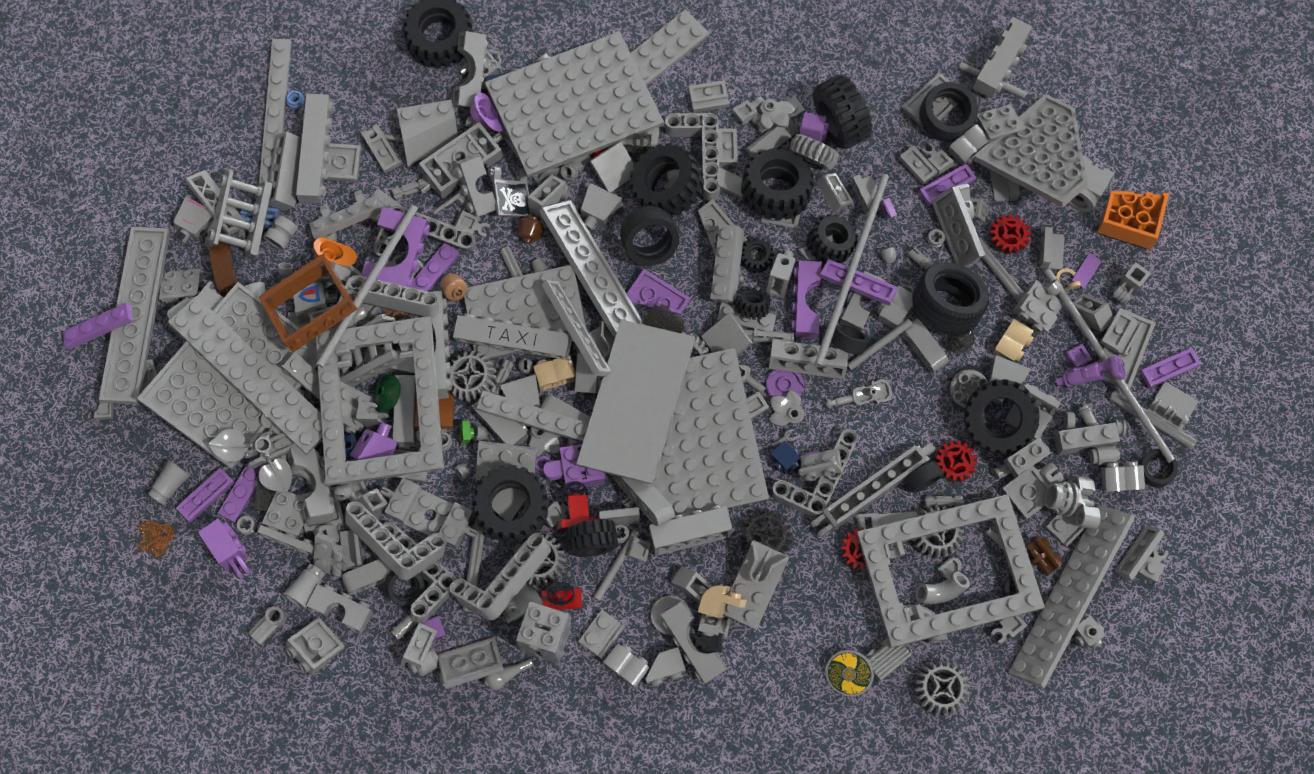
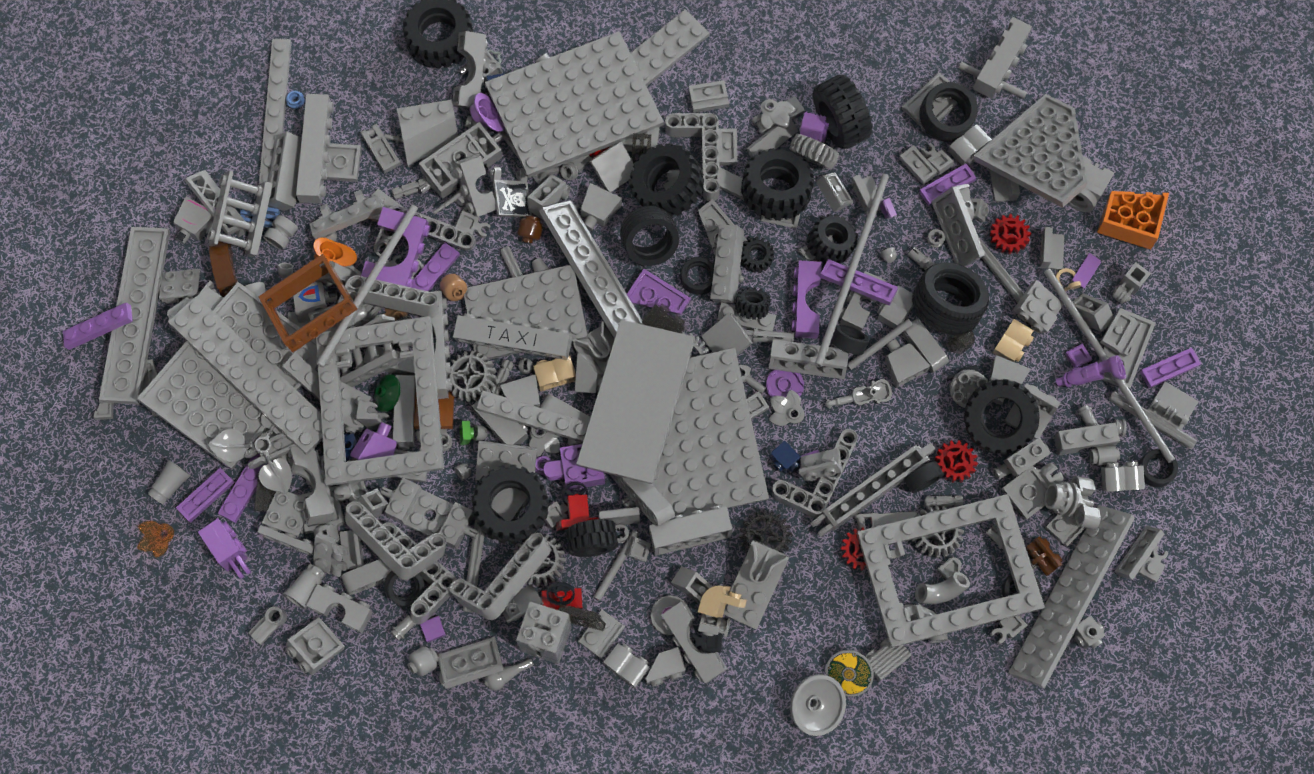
light grey bush [237,516,256,535] -> none
light grey panel [401,623,437,668] -> none
light grey plate [541,280,611,376] -> none
light grey plate [733,97,765,125] -> none
light grey torso [766,250,796,298] -> none
light grey hand [772,429,799,448] -> none
light grey gear [915,661,970,716] -> none
light grey hinge [977,104,1025,140] -> none
light grey hinge [1044,279,1061,295] -> none
light grey tile [1064,412,1075,430] -> none
none -> clear smoke plate [558,605,606,631]
none -> black tyre [681,257,714,295]
none -> light grey dish [790,674,846,736]
none -> light grey torso [885,339,930,388]

